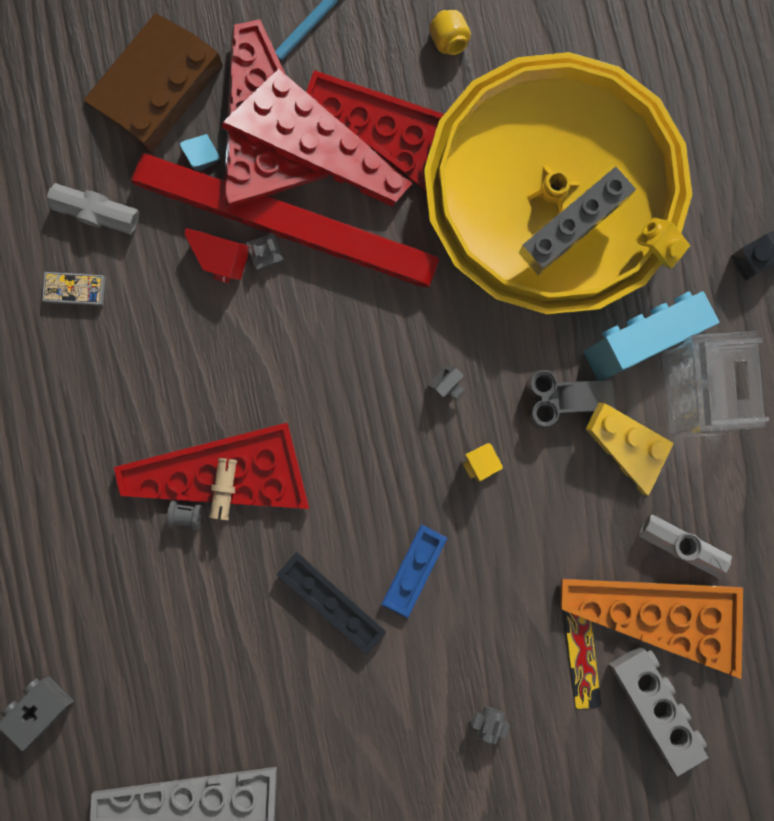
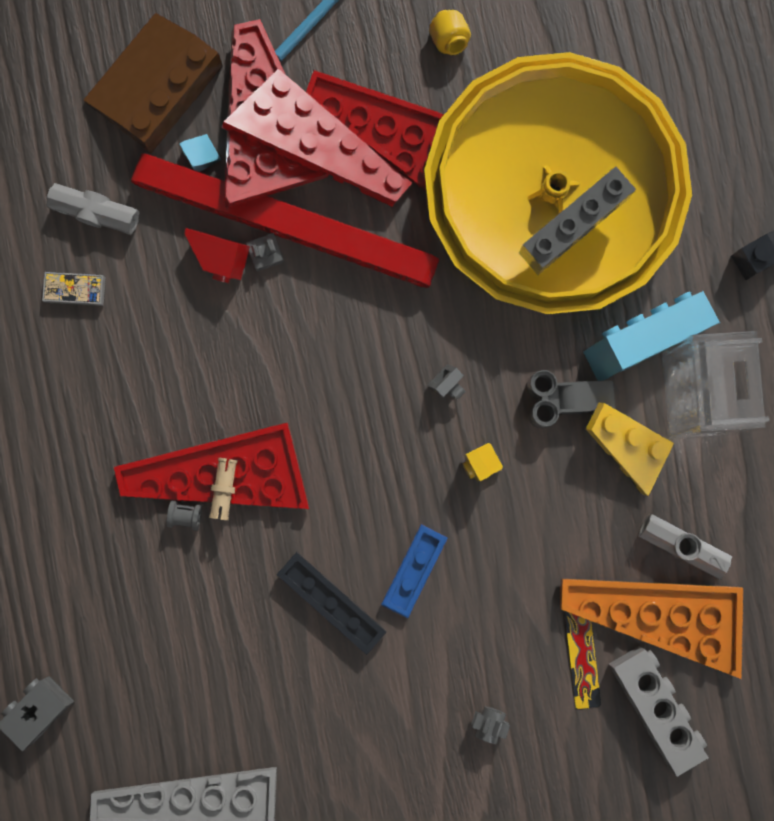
yellow bracket [635,218,690,269] -> none

